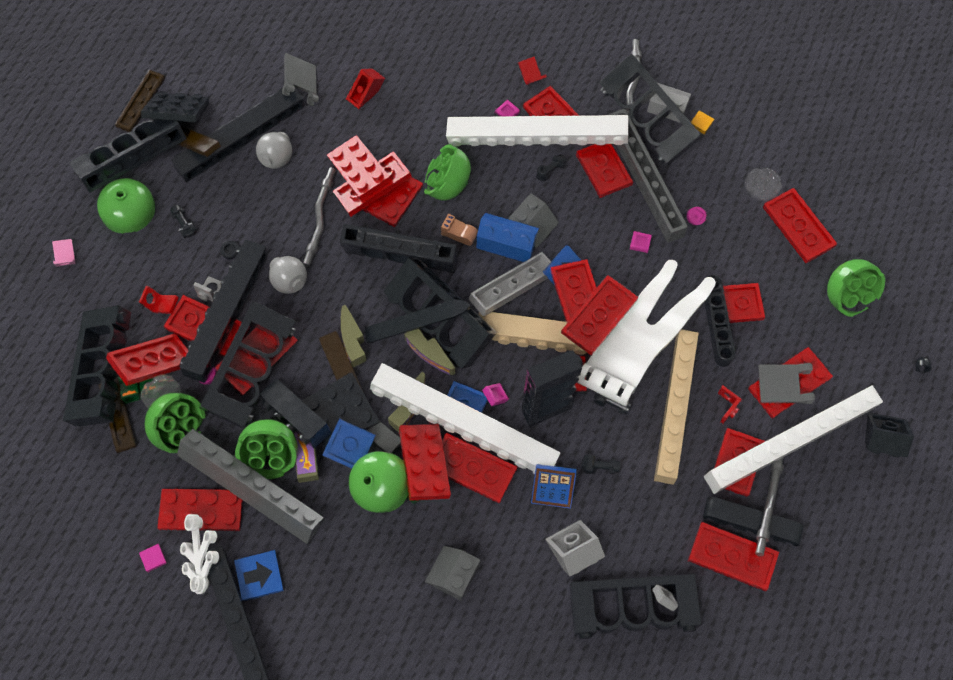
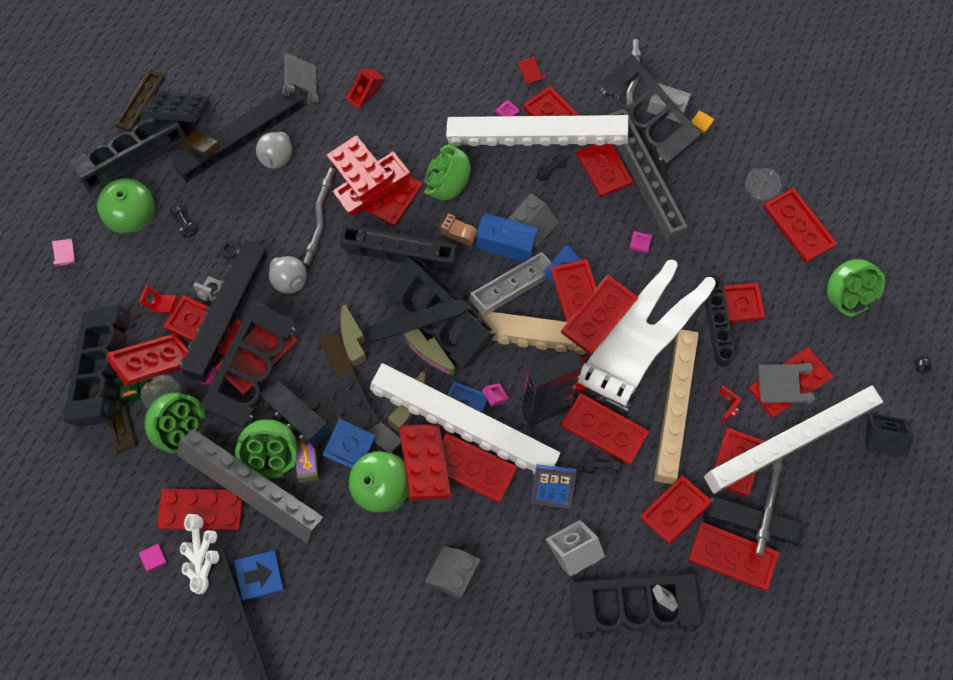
dark pink tile [687,207,706,225] -> none
none -> red plate [561,393,649,466]
none -> red plate [640,475,712,546]

